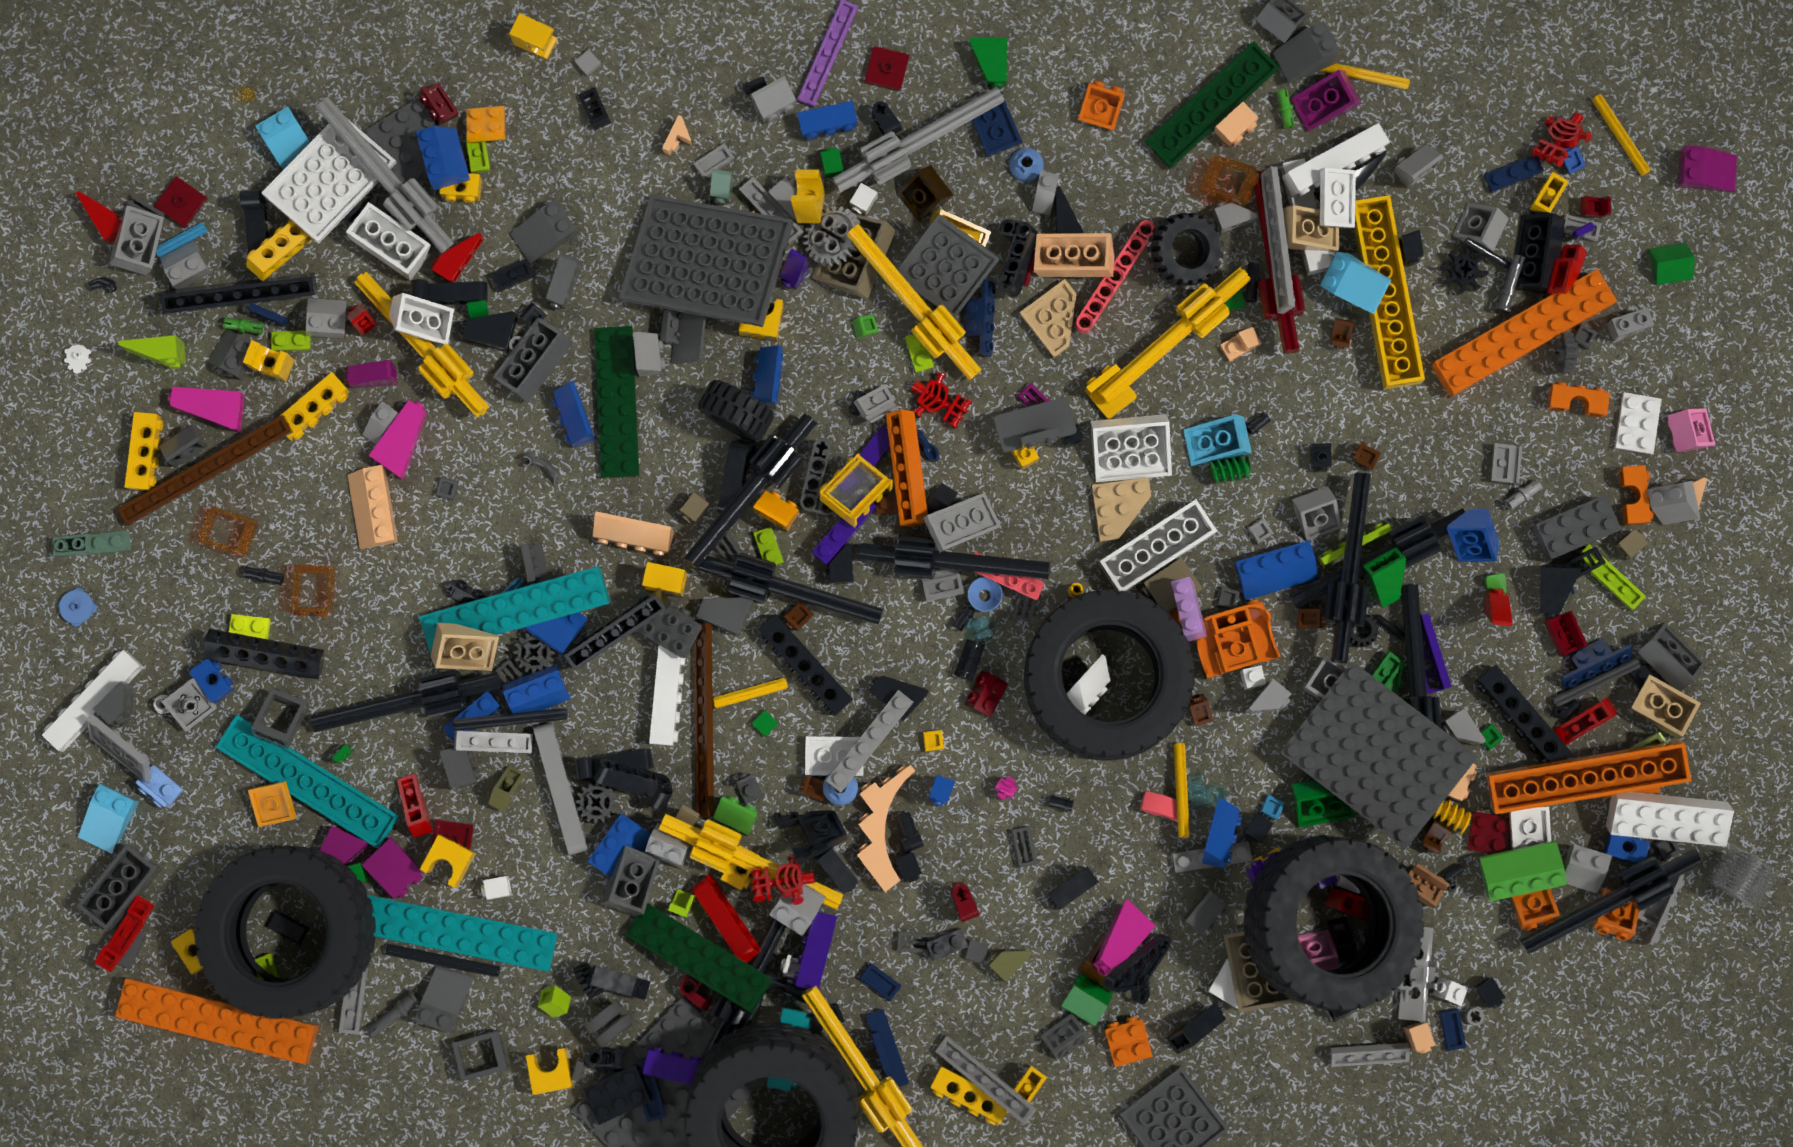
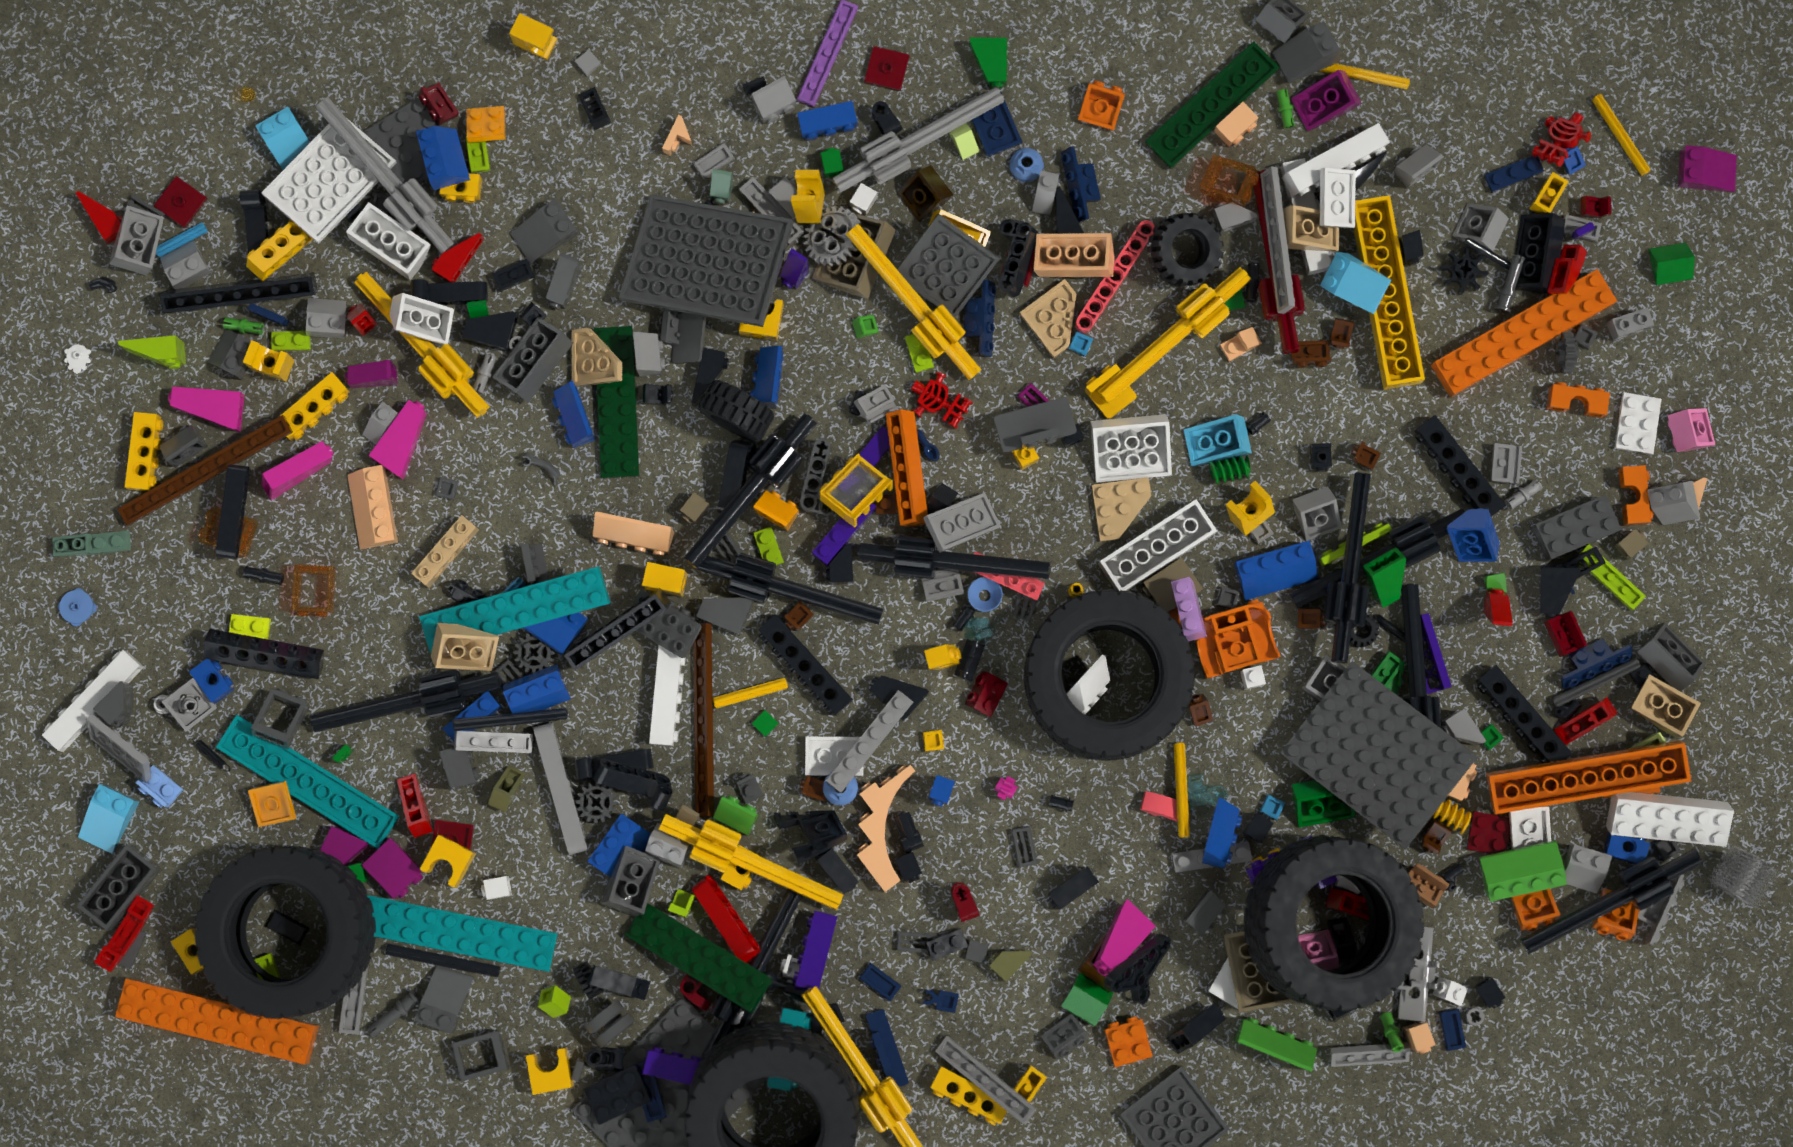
red piece [751,855,815,905] -> none
light grey slope [769,883,826,936] -> none
light grey slope [1245,679,1291,714] -> none
none -> black piece [192,738,230,772]
none -> black beam [216,464,250,559]
none -> dark pink slope [261,441,334,501]
none -> tan brick [411,515,479,588]
none -> light grey pin [473,354,497,393]
none -> tan plate [572,328,622,387]
none -> black bracket [642,384,673,406]
none -> black slope [691,348,729,407]
none -> dark blue plate [923,990,959,1013]
none -> yellow brick [924,644,961,670]
none -> yellowish green slope [949,123,979,160]
none -> dark blue bracket [1061,147,1101,224]
none -> dark azure tile [1068,331,1093,357]
none -> yellow piece [1226,481,1275,536]
none -> bright green slope [1233,1017,1317,1072]
none -> reddish brown bracket [1291,340,1332,368]
none -> bright green pin [1380,1012,1404,1052]
none -> black brick [1414,415,1506,517]

